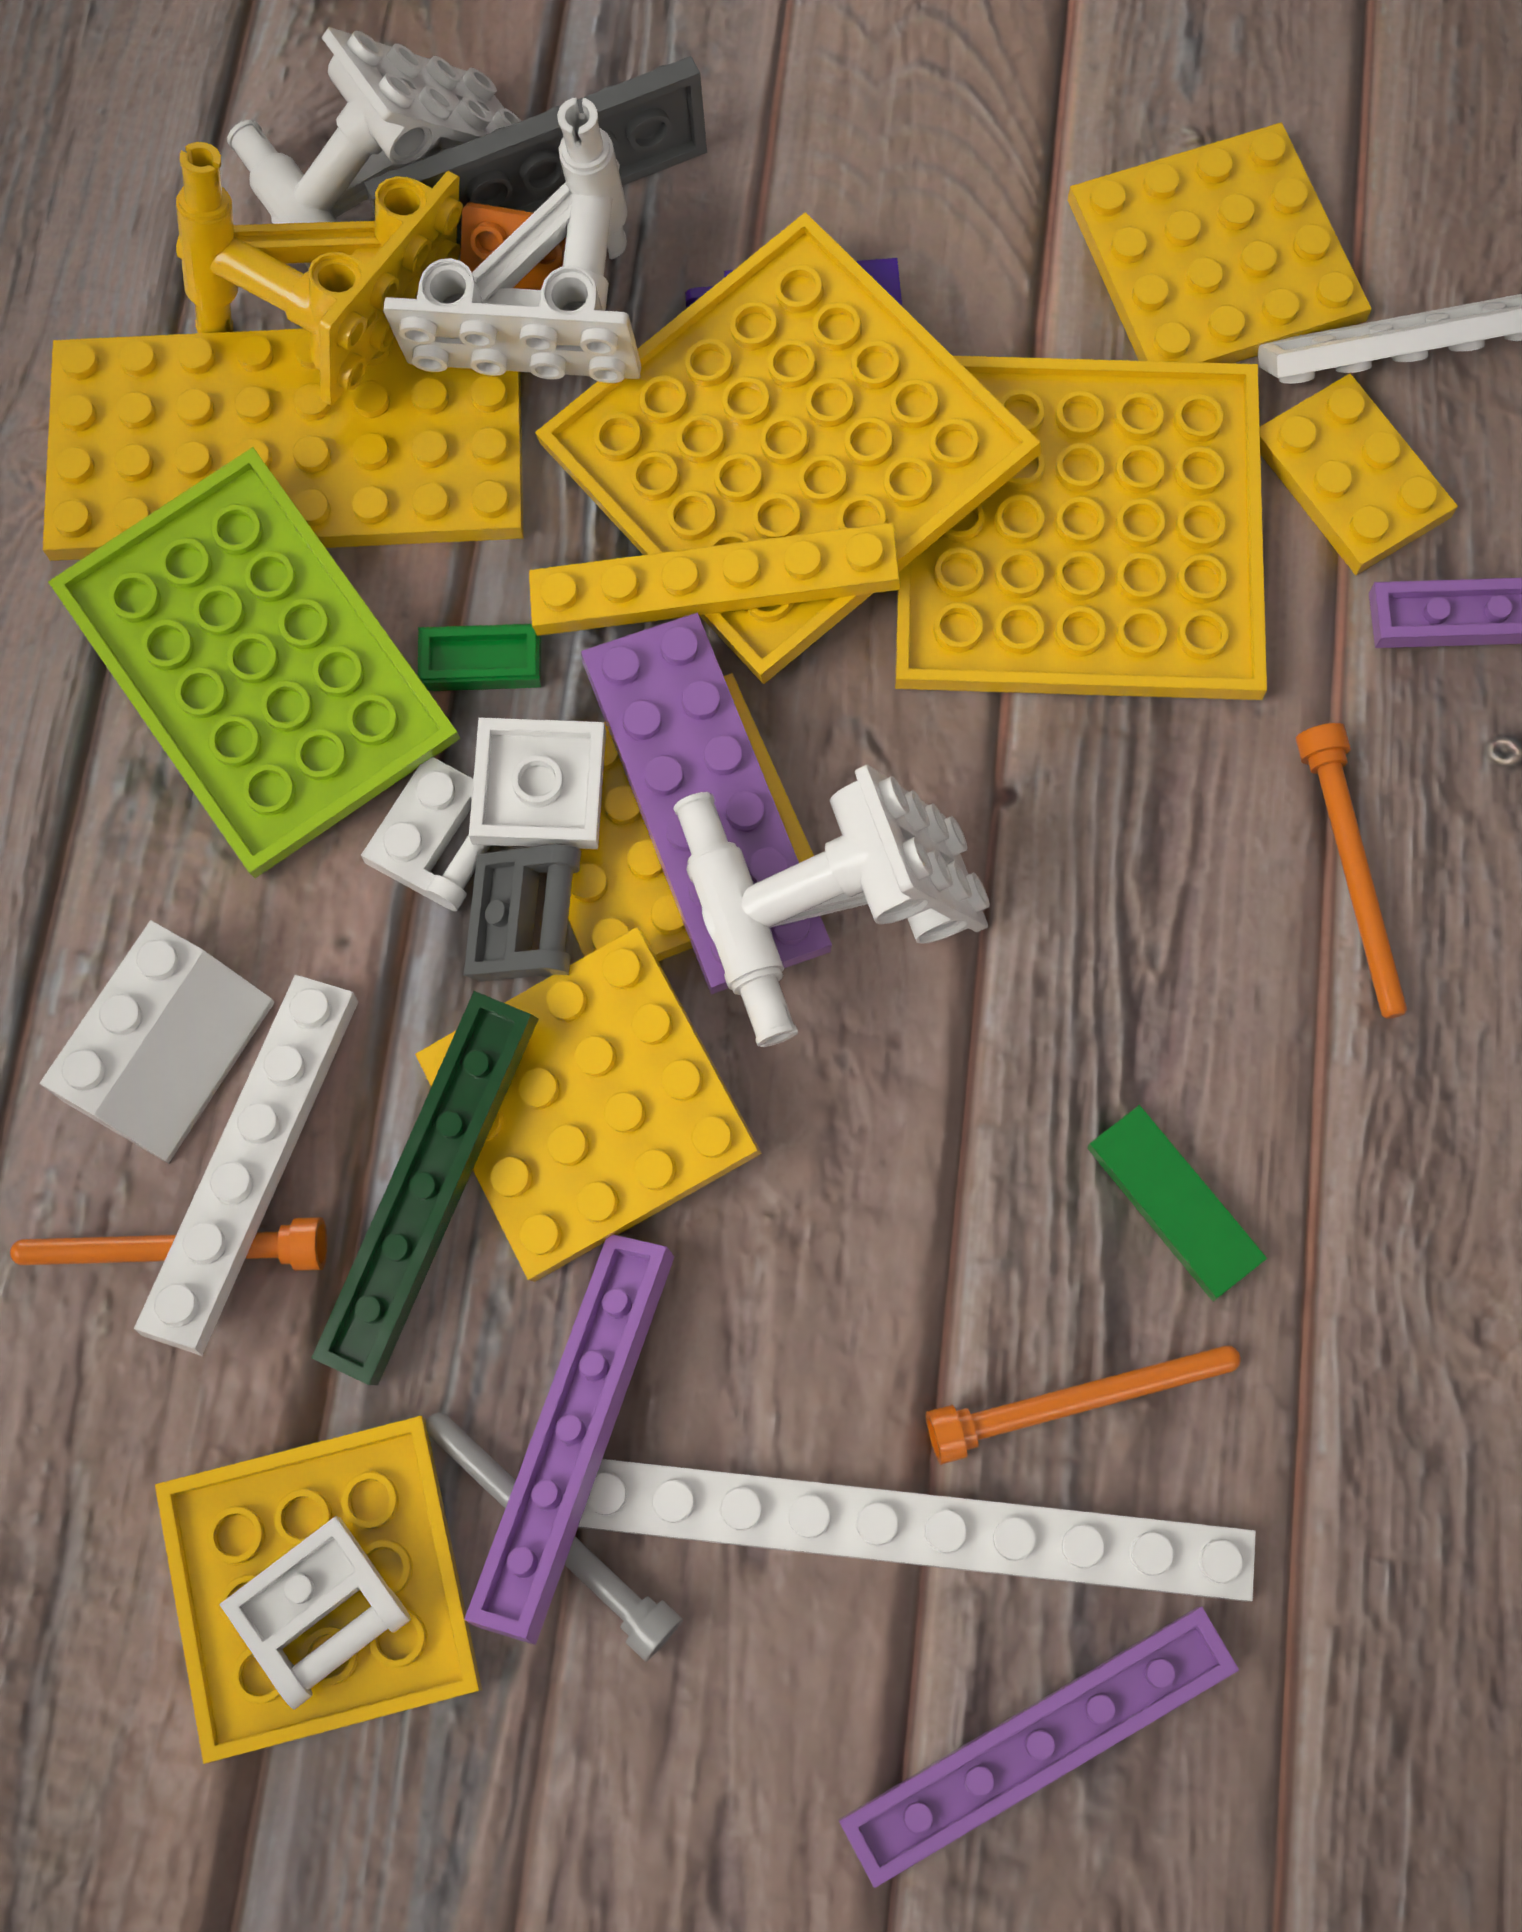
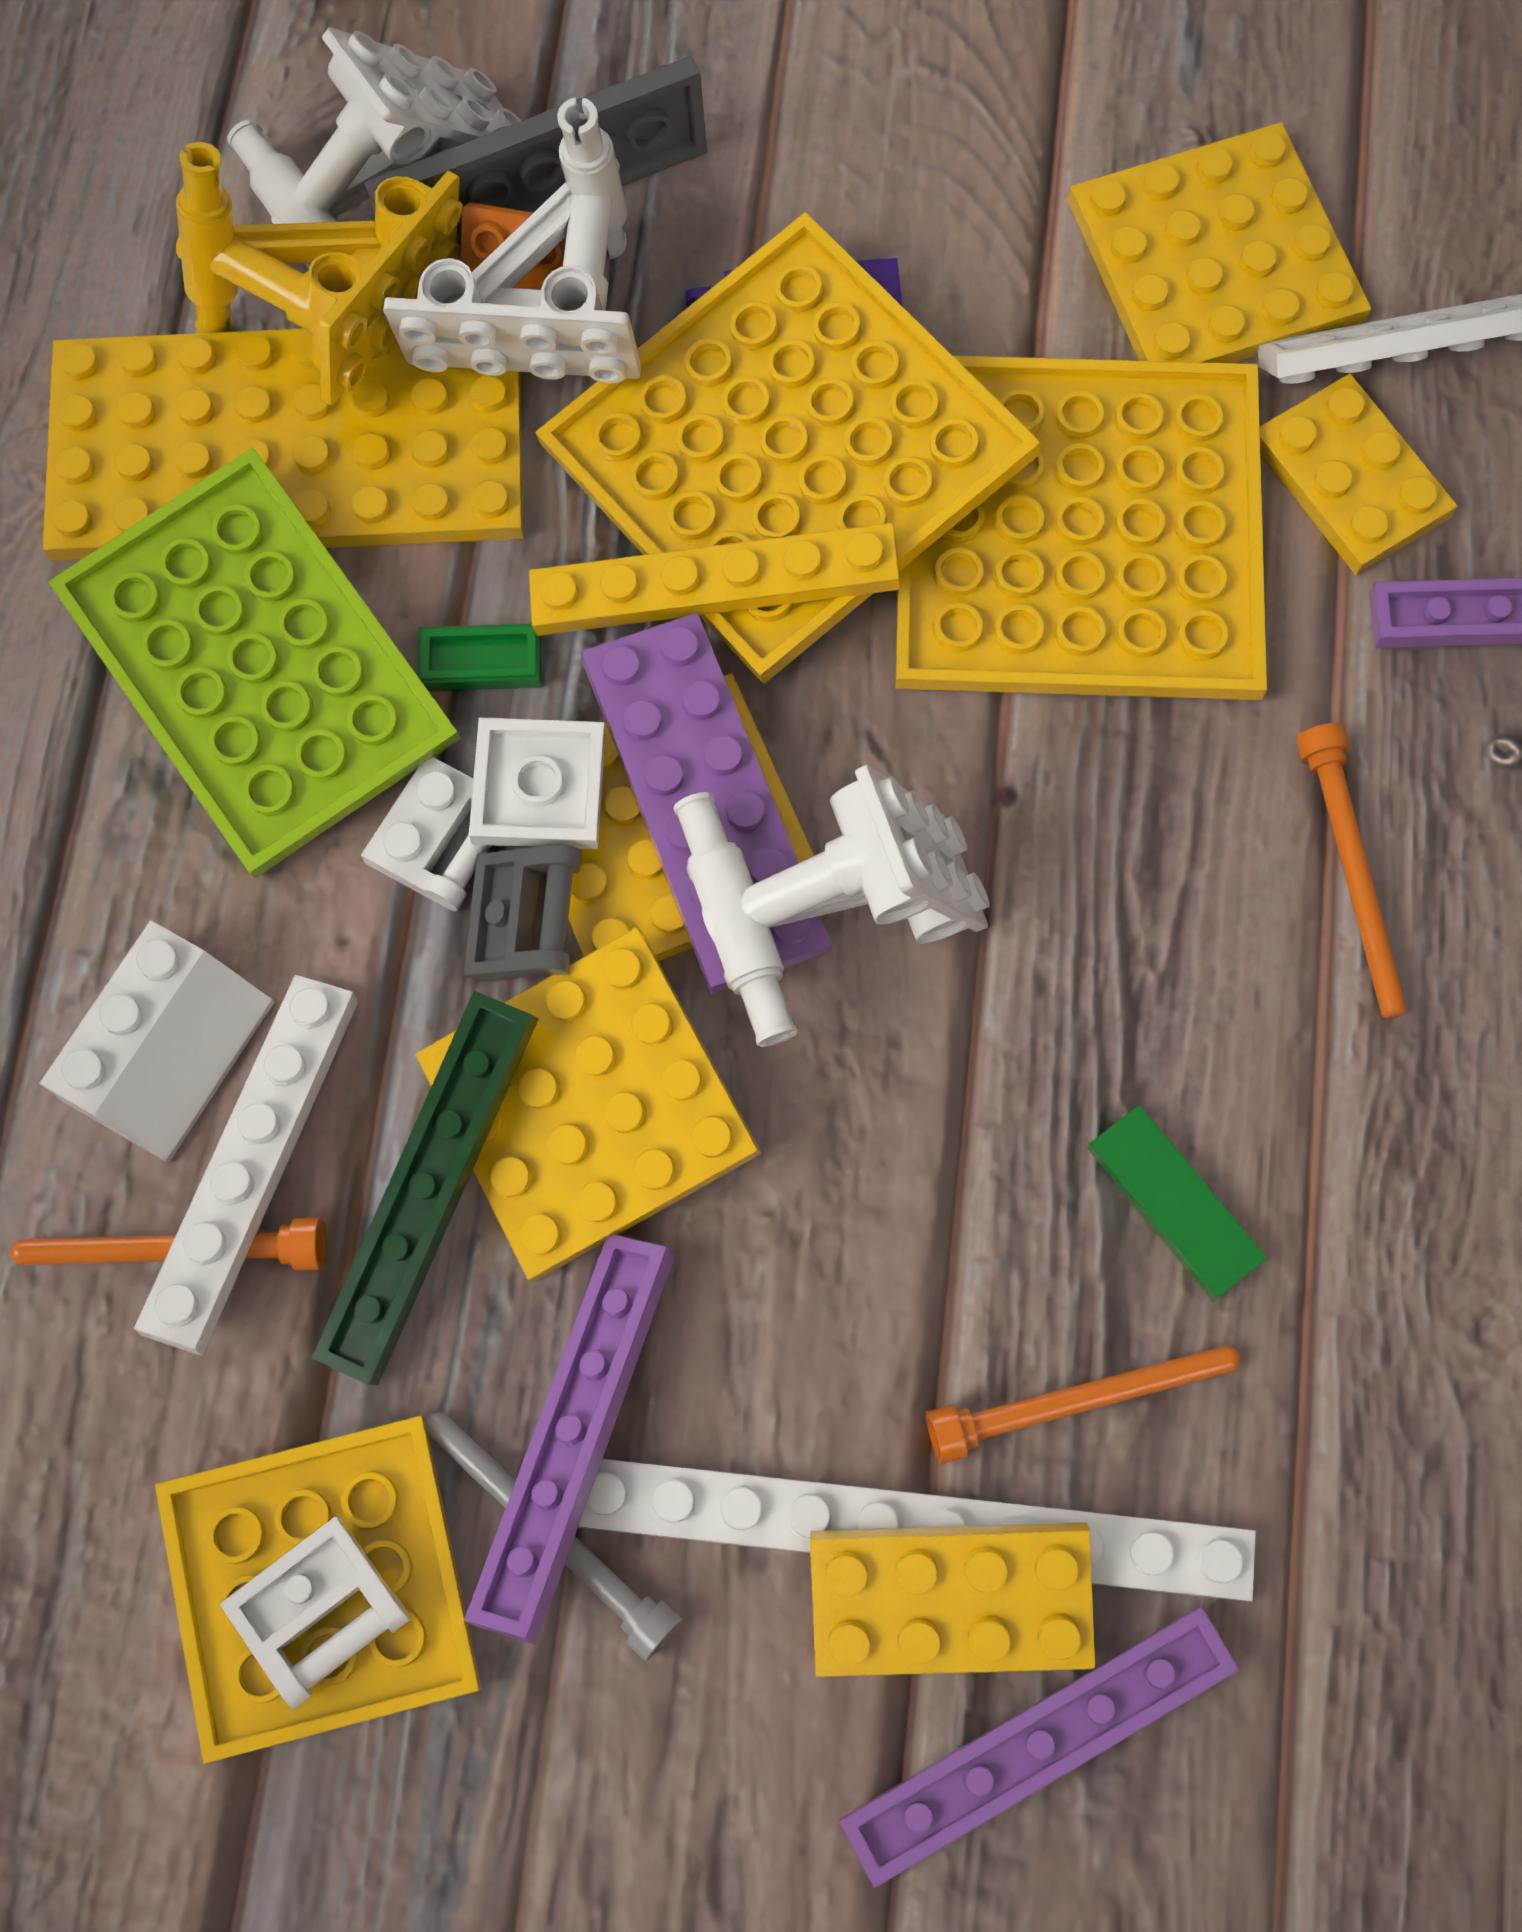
none -> yellow plate [810,1523,1095,1677]

